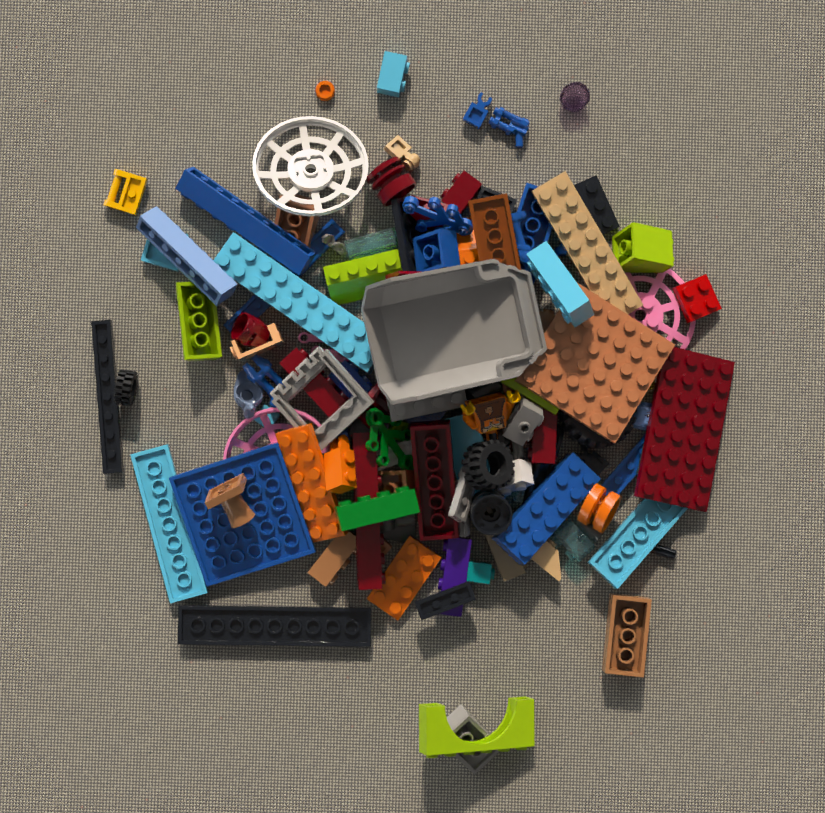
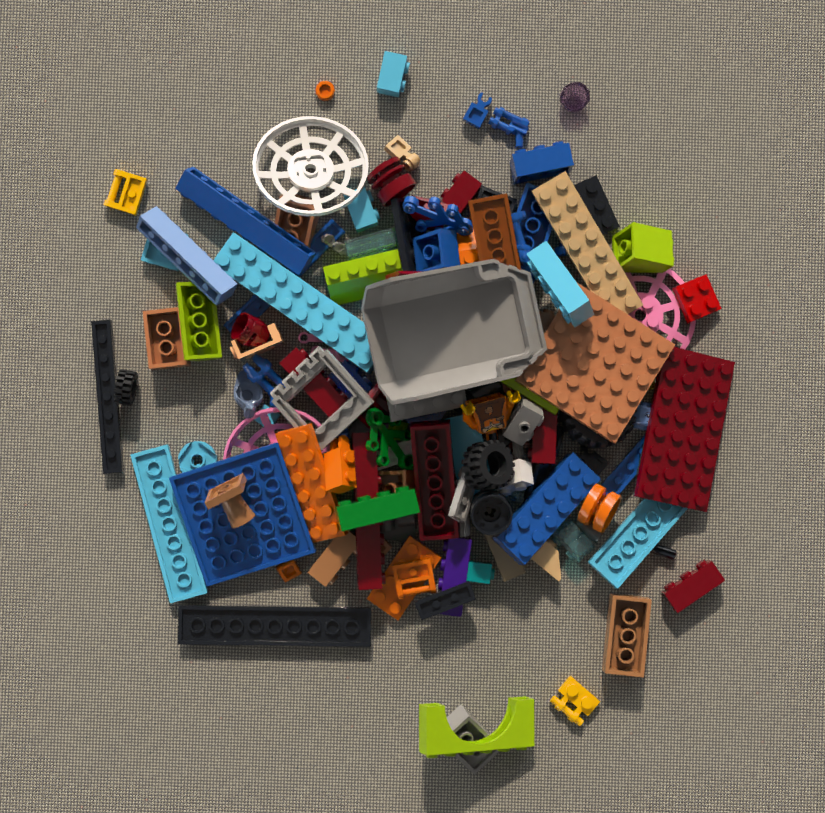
none -> nougat brick [142,307,191,370]
none -> medium azure plate [178,441,218,473]
none -> orange slope [276,559,302,583]
none -> medium azure brick [343,186,380,233]
none -> orange plate [392,558,437,599]
none -> blue brick [509,141,574,185]
none -> yellow plate [550,676,600,726]
none -> dark red brick [661,559,725,613]

